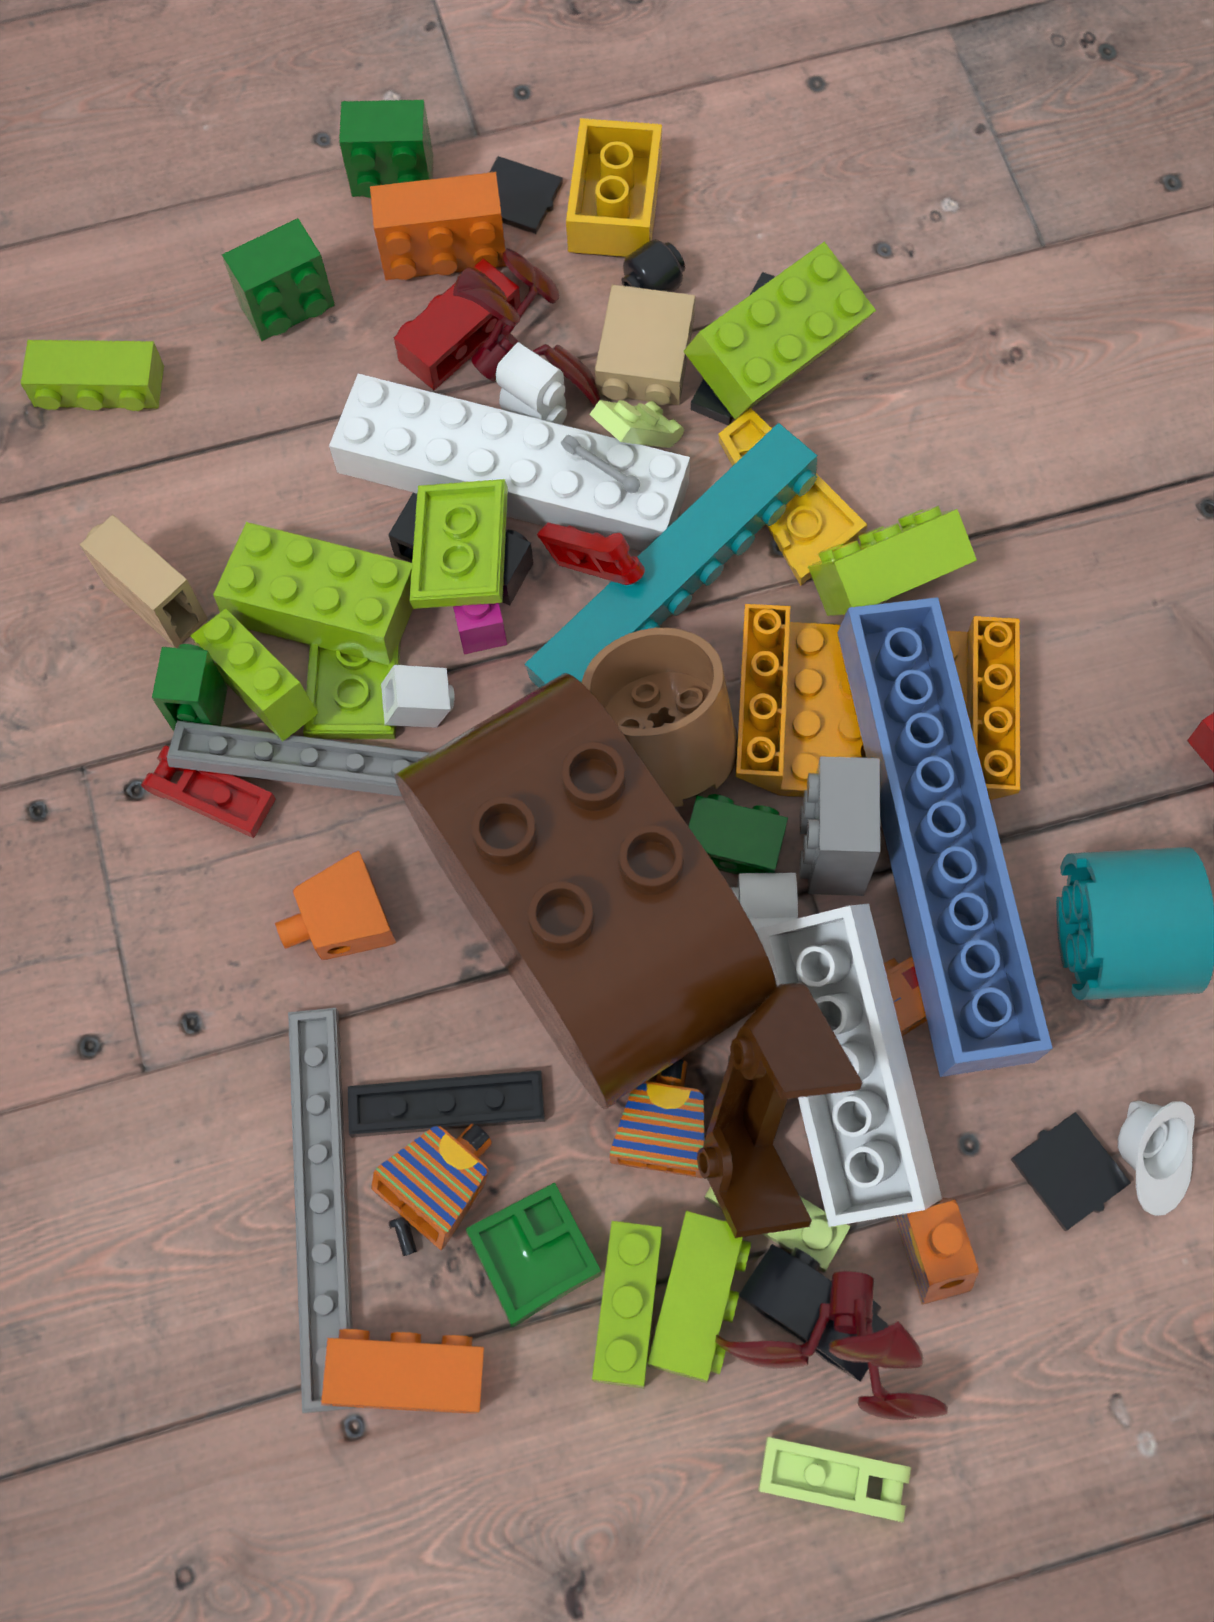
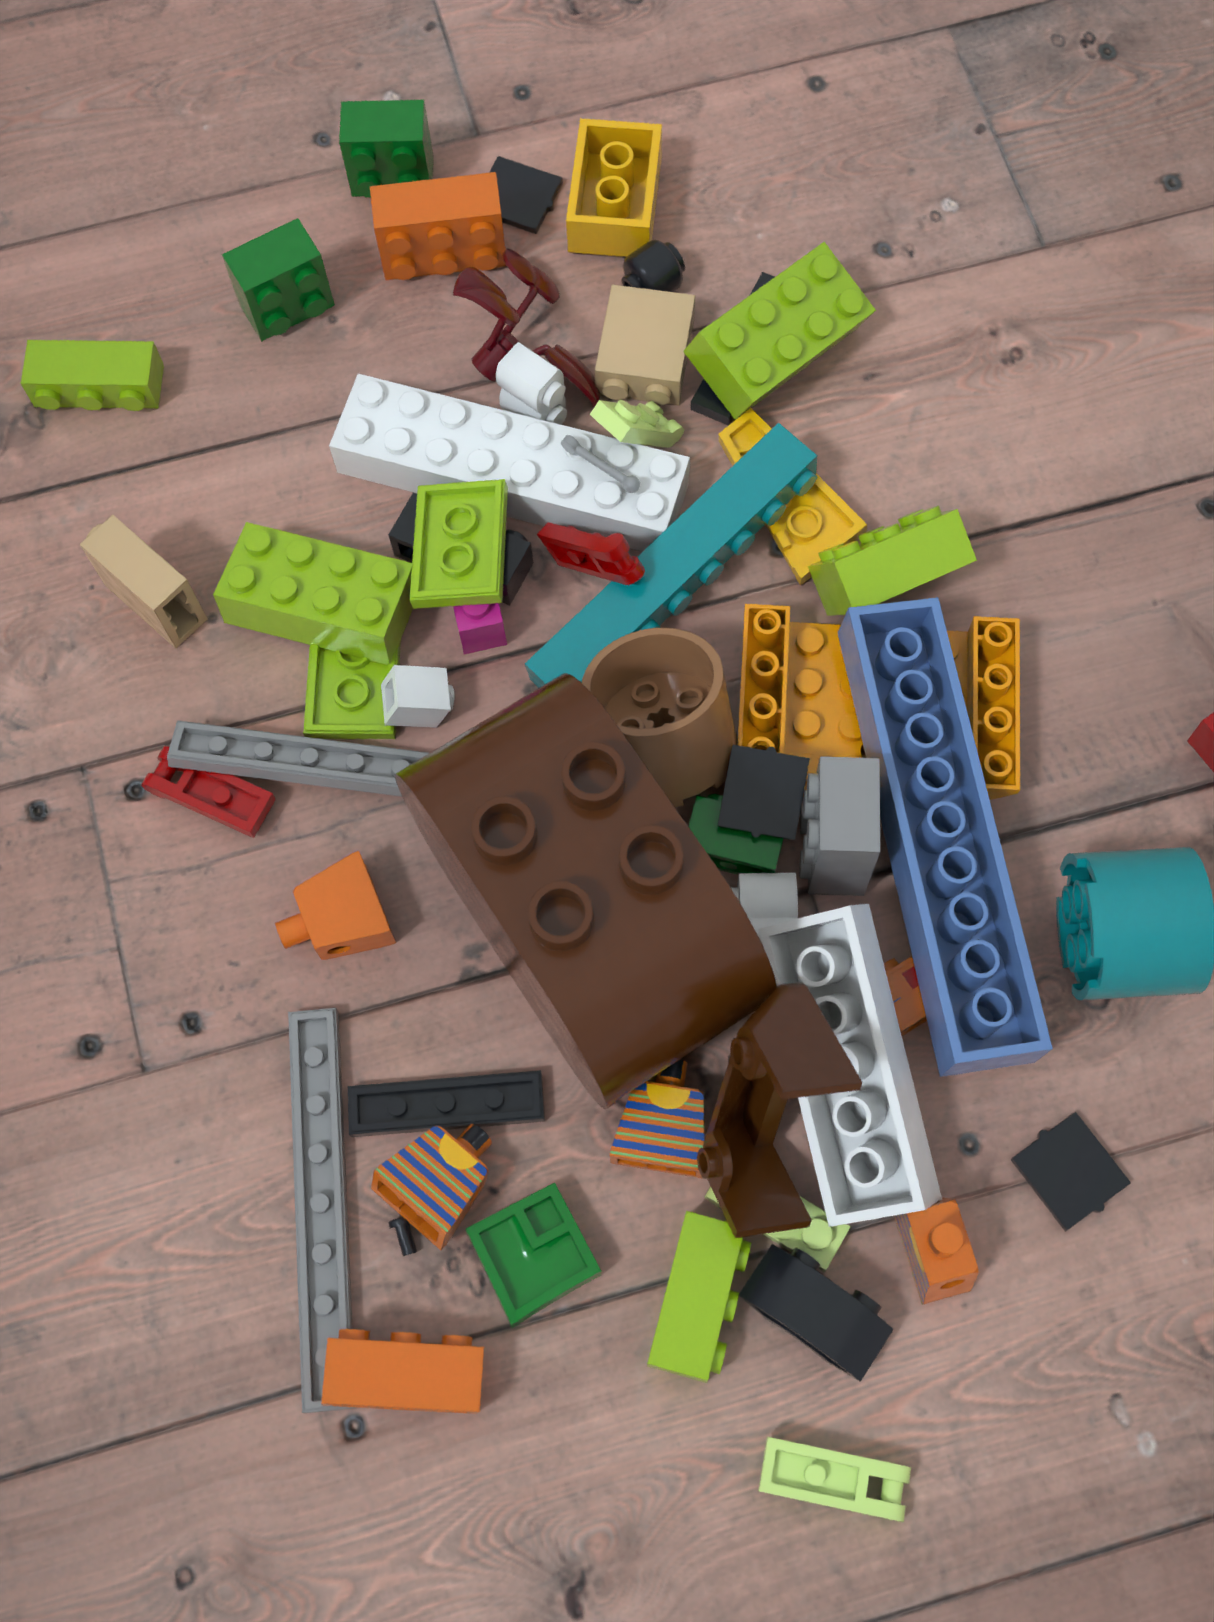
green brick [152,644,228,731] -> none
lime brick [190,608,319,742] -> none
red brick [393,258,521,390] -> none
lime brick [592,1221,662,1389] -> none
dark red plant [715,1271,948,1420] -> none
white piece [1118,1101,1195,1216] -> none
none -> black piece [718,744,810,841]

